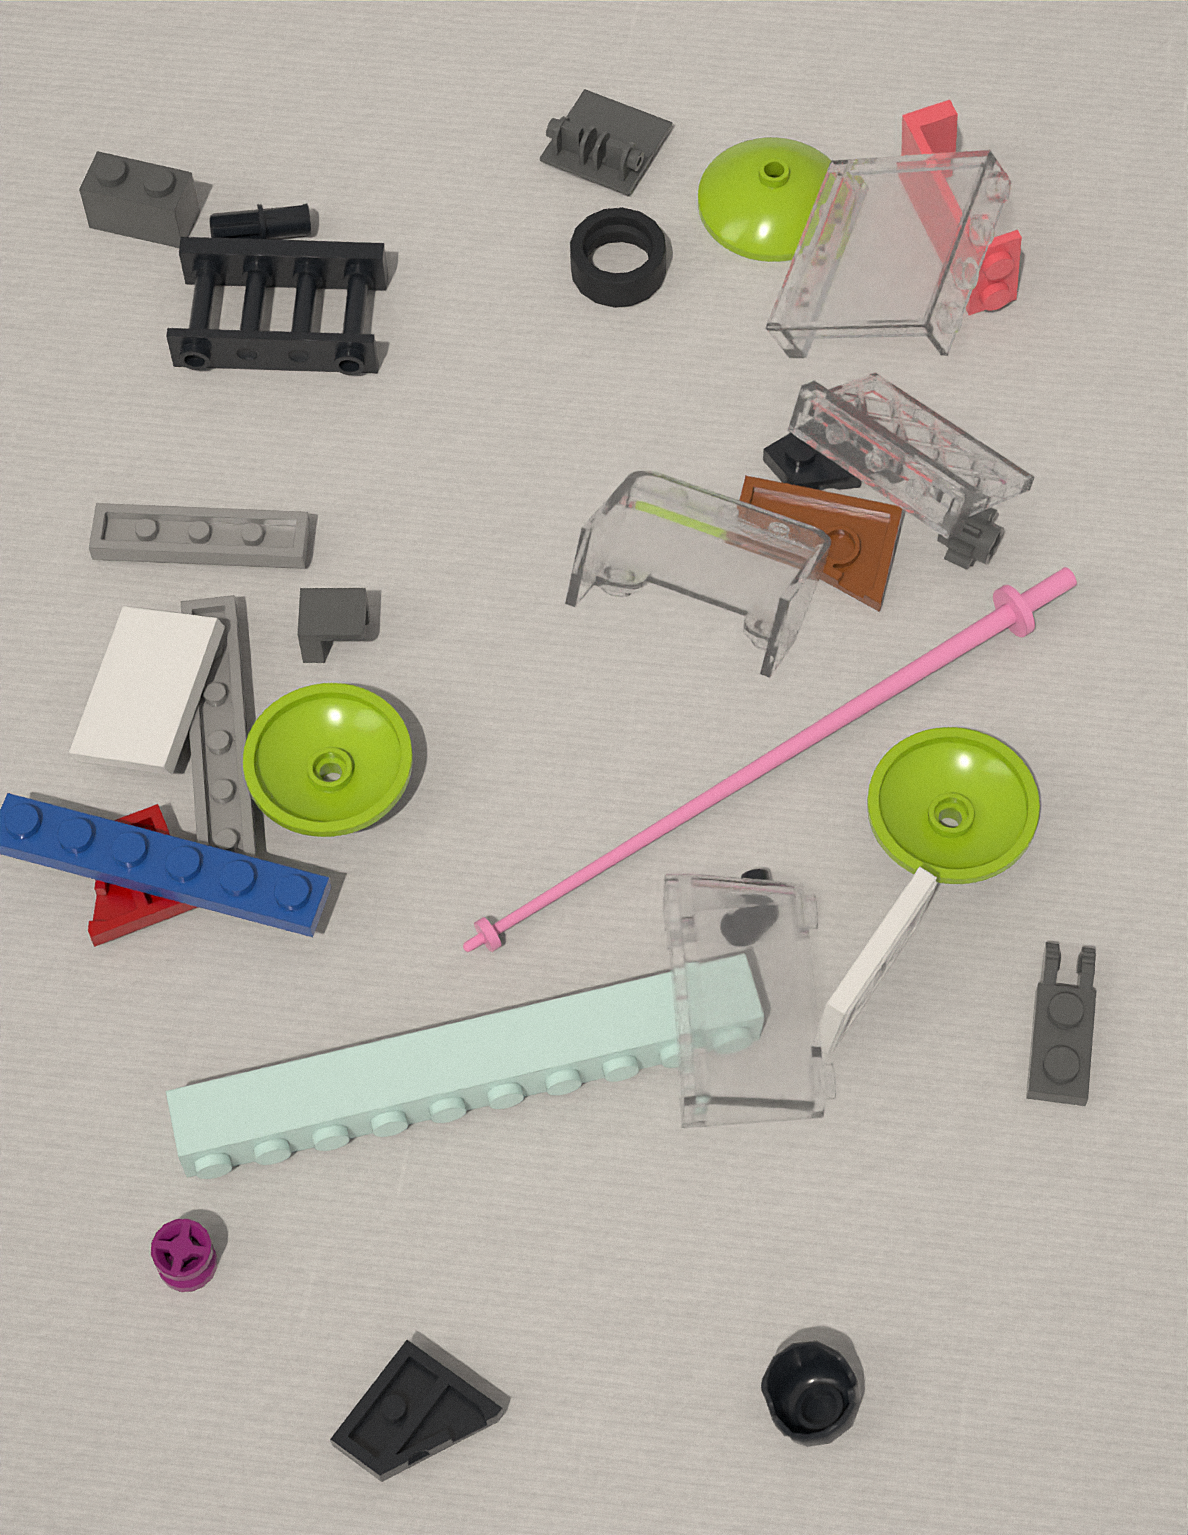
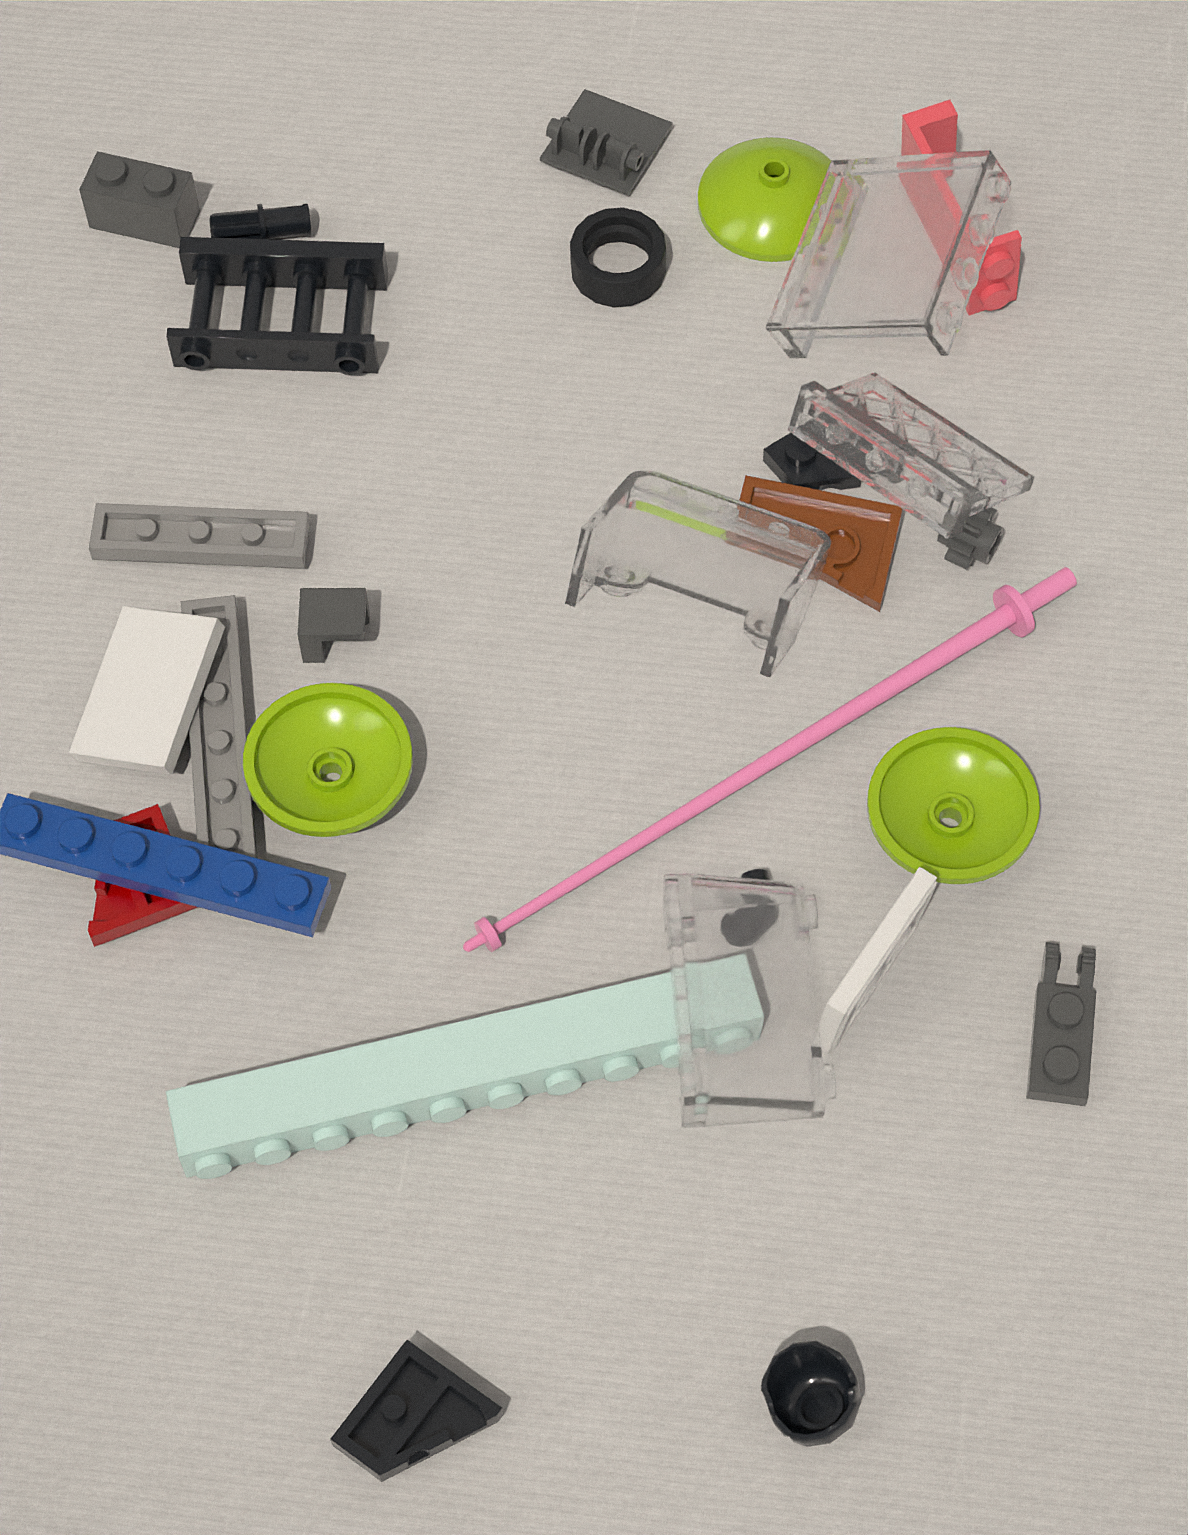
magenta wheel [151,1219,218,1292] -> none

